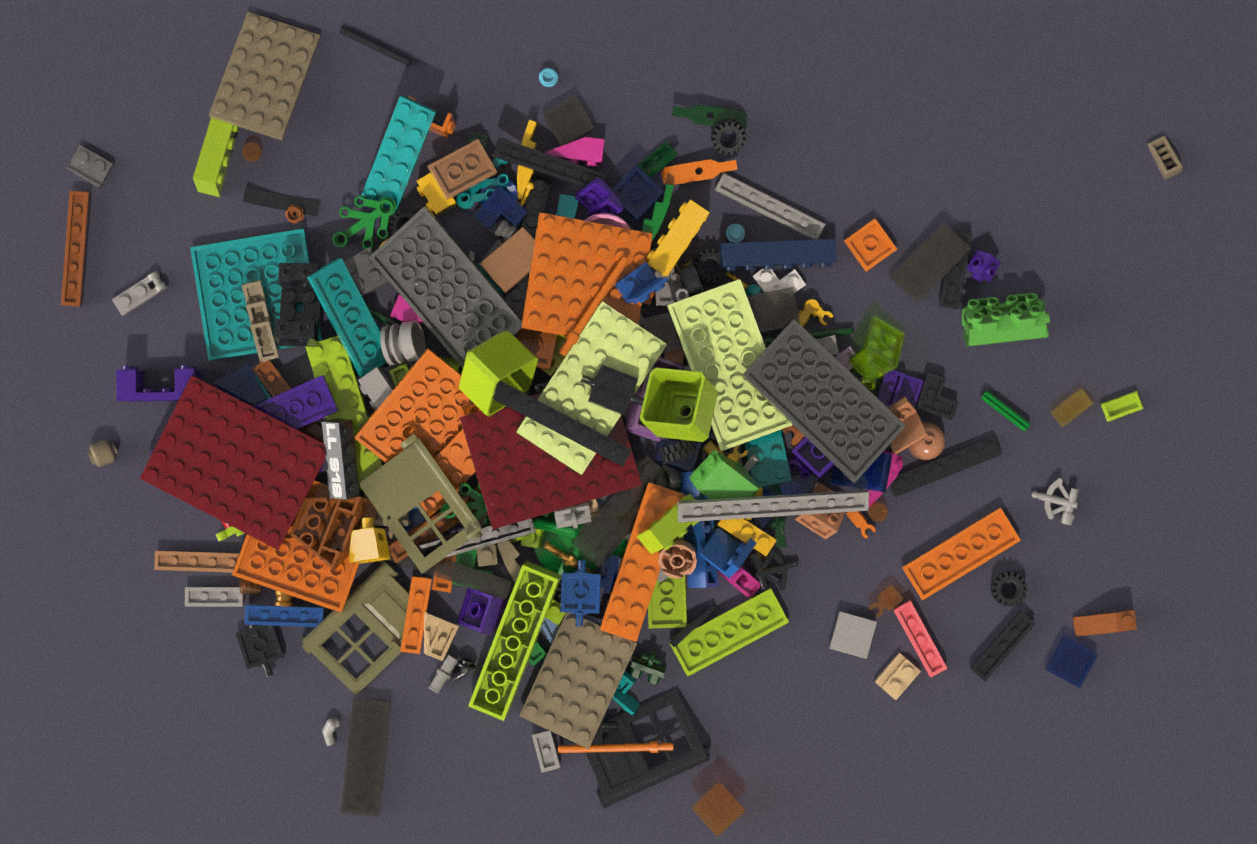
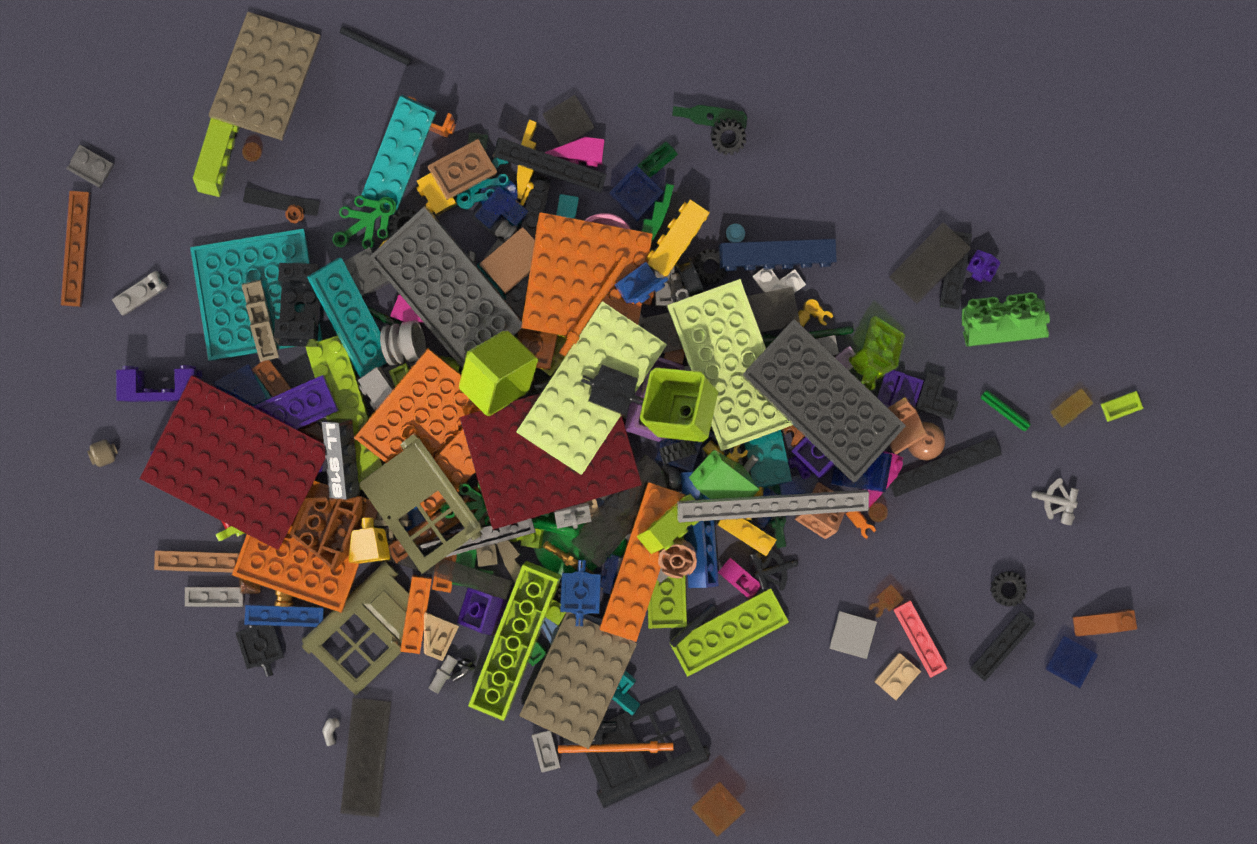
black plate [493,381,632,467] -> none
medium azure plate [539,68,558,87] -> none
dark purple slope [574,177,624,217] -> none
dark green hips [630,650,666,685] -> none
orange piece [661,159,738,185] -> none
blue bracket [699,528,756,578] -> none
light grey tile [715,172,826,240] -> none
teal hinge [726,271,762,301] -> none
orange plate [843,219,897,272] -> none
orange plate [902,508,1021,600] -> none
dark tan slope [1147,135,1183,180] -> none

